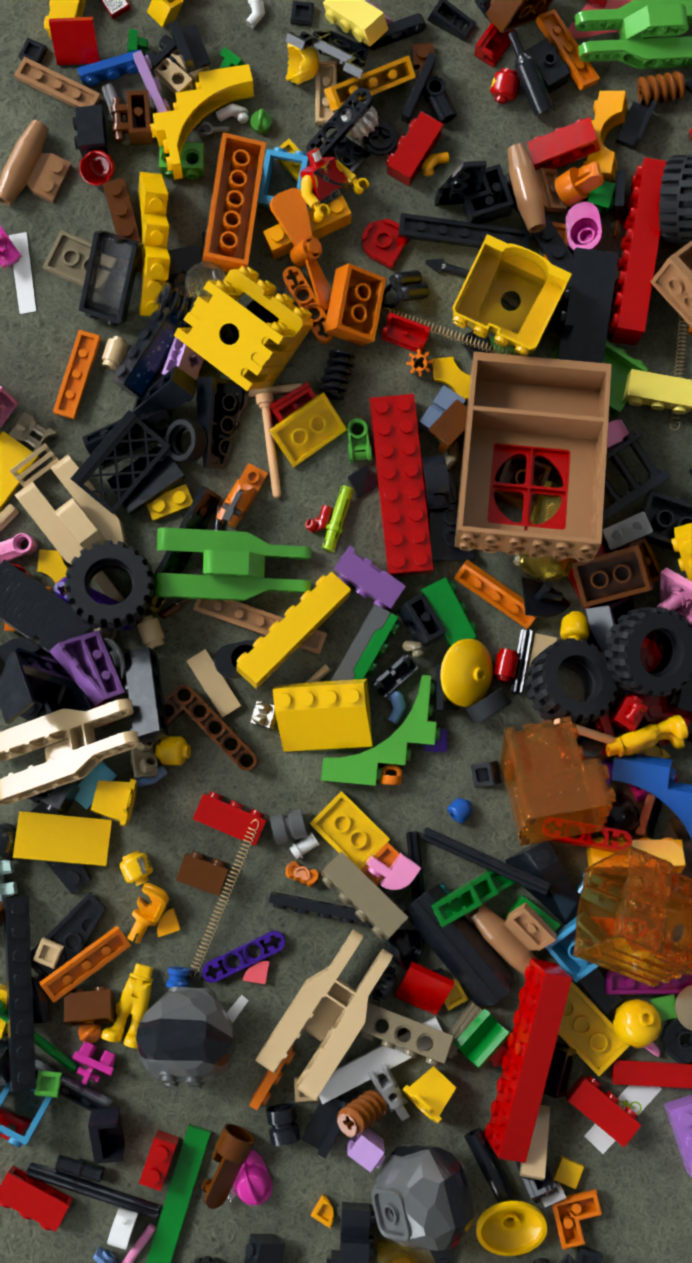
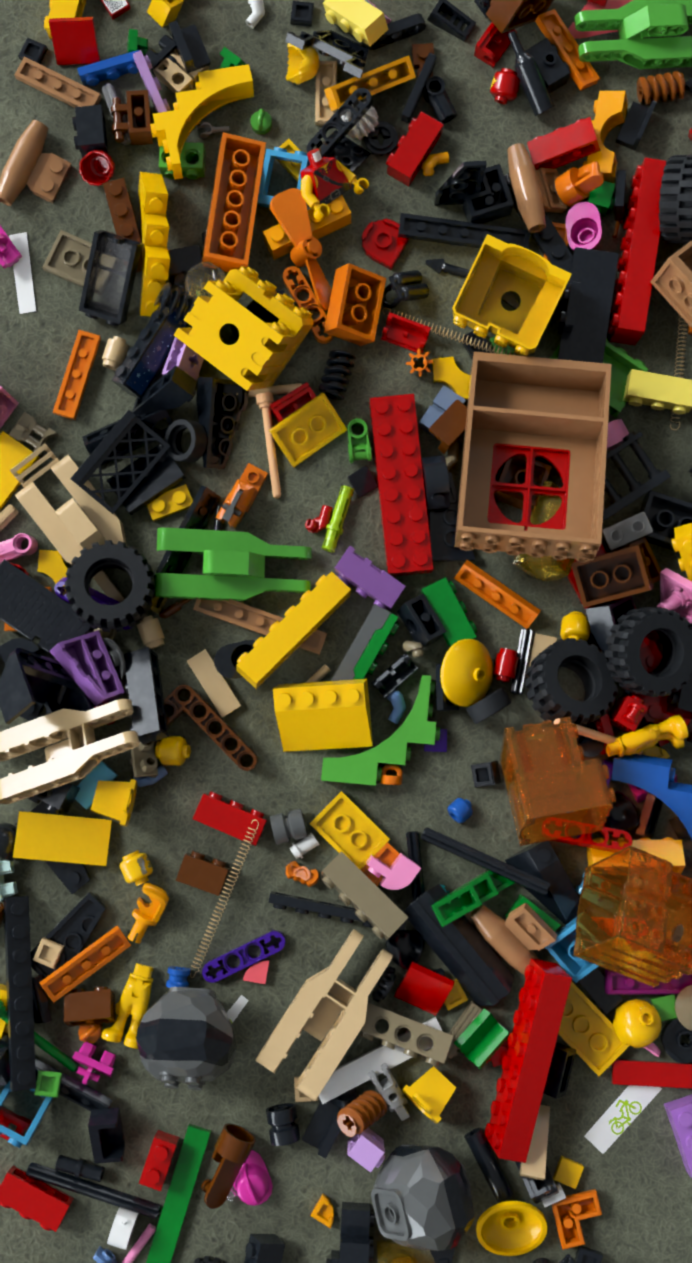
light orange tile [157,907,181,937] -> none
white arm [216,104,249,123] -> none
orange plate [249,1043,295,1110] -> none
dark tan tile [250,701,276,729] -> none
black shield [521,577,571,618] -> none
red brick [565,1074,641,1147] -> none

